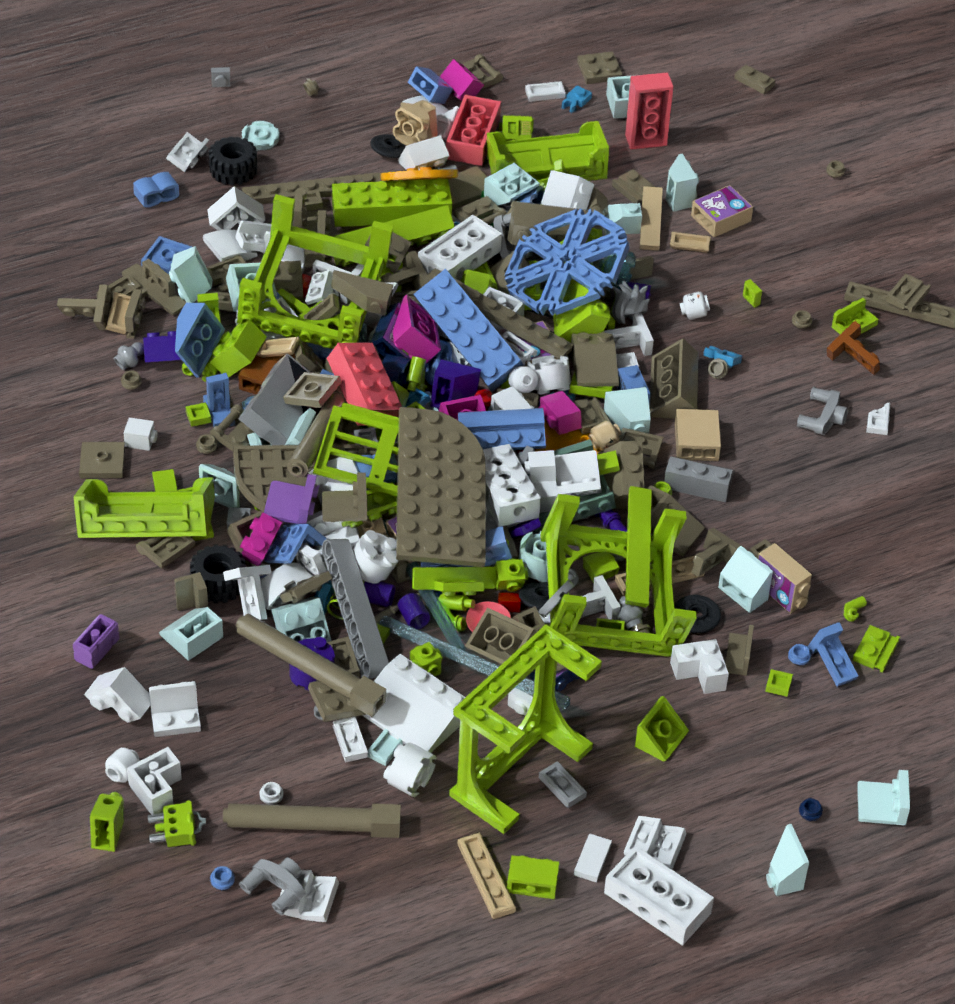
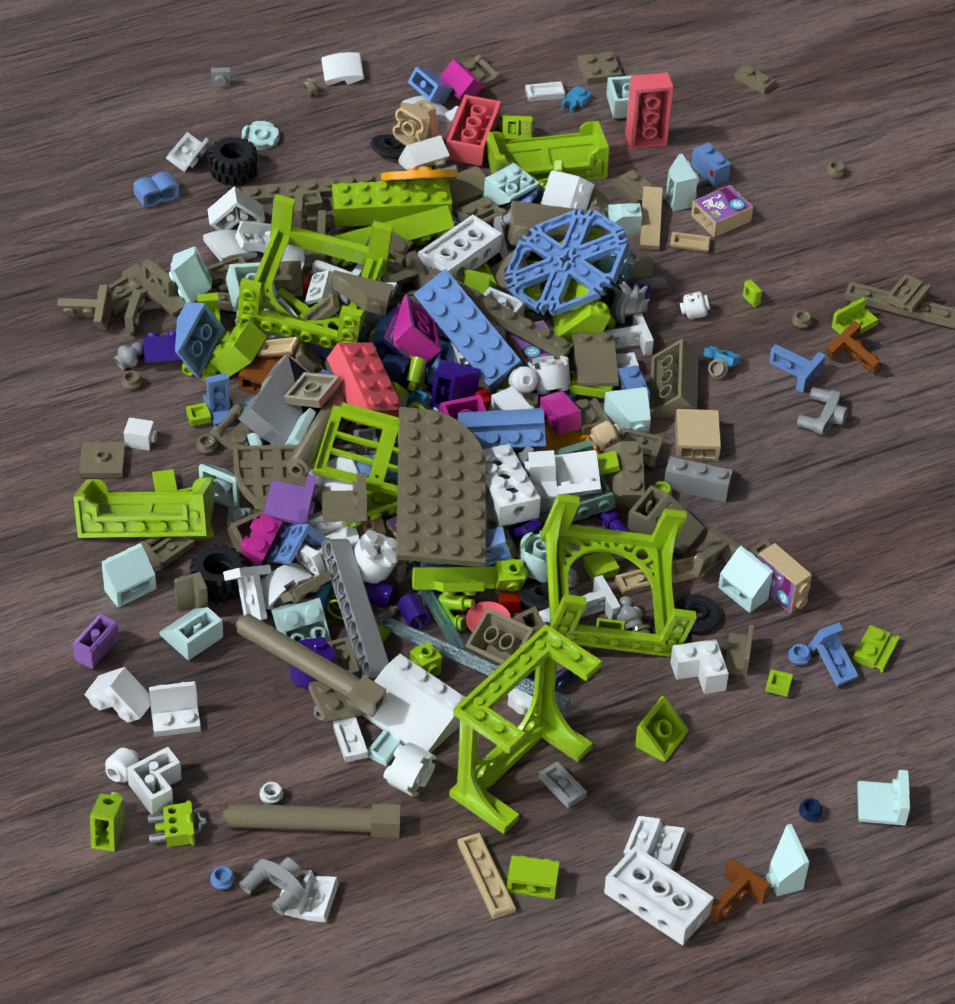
tan tile [106,292,131,335] -> none
medium blue tile [141,236,192,274] -> none
white tile [501,330,537,365] -> none
light grey tile [538,579,574,617] -> none
white tile [574,834,612,882] -> none
lime tile [625,486,652,608] -> none
lime arm [843,596,867,622] -> none
white tile [866,403,890,435] -> none
none -> light aqua slope [102,543,156,608]
none -> white slope [321,52,365,86]
none -> medium blue brick [691,142,731,188]
none -> dark orange bracket [710,858,771,923]
none -> medium blue bracket [769,344,826,393]

